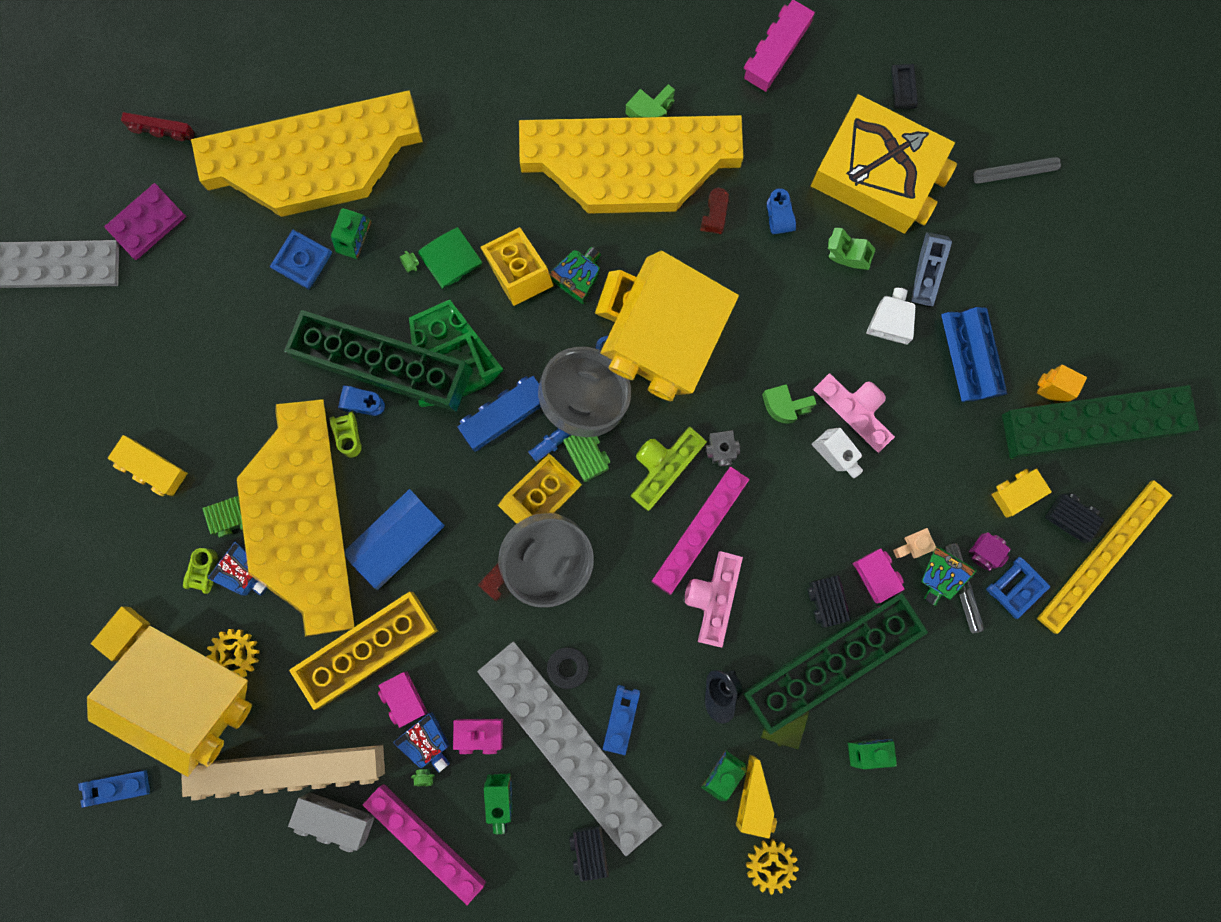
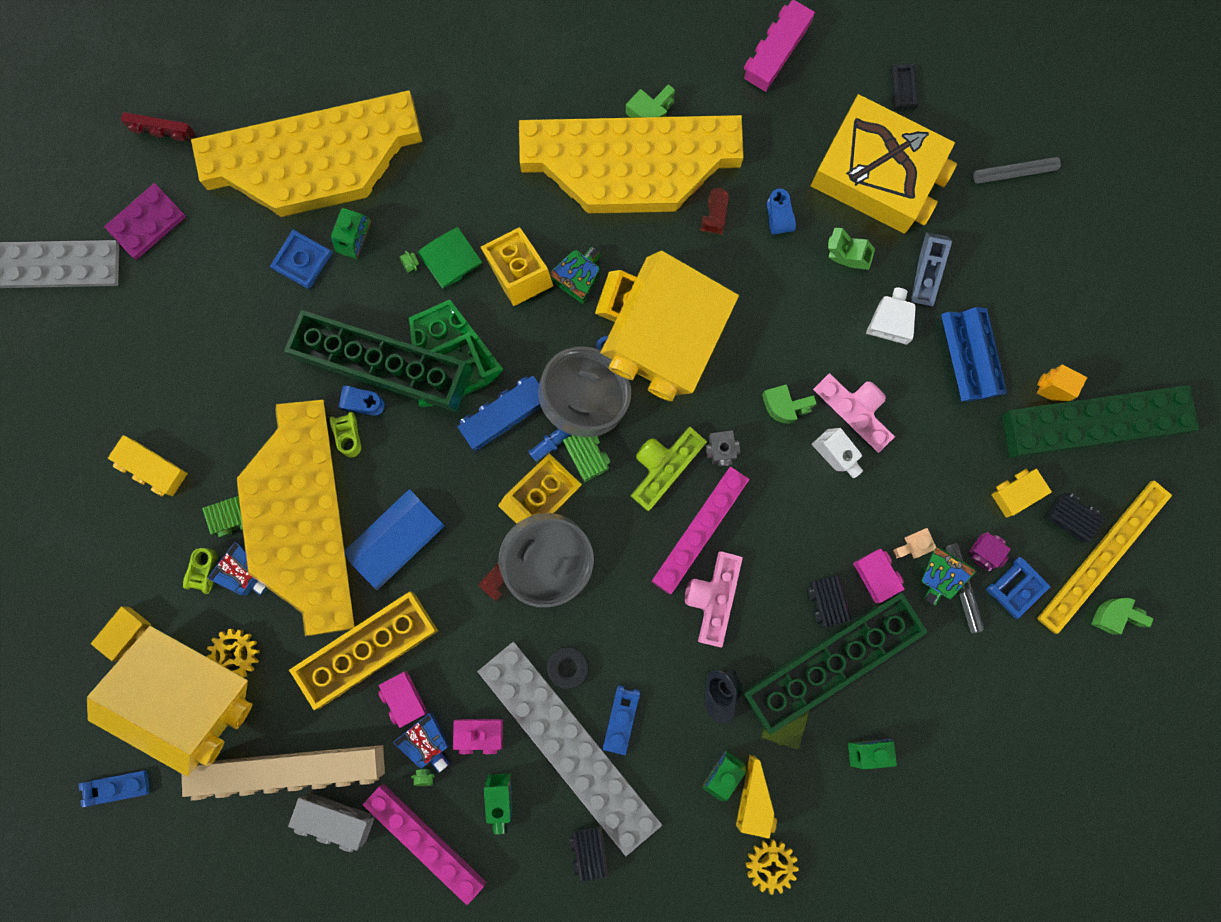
none -> bright green brick [1091,598,1153,634]

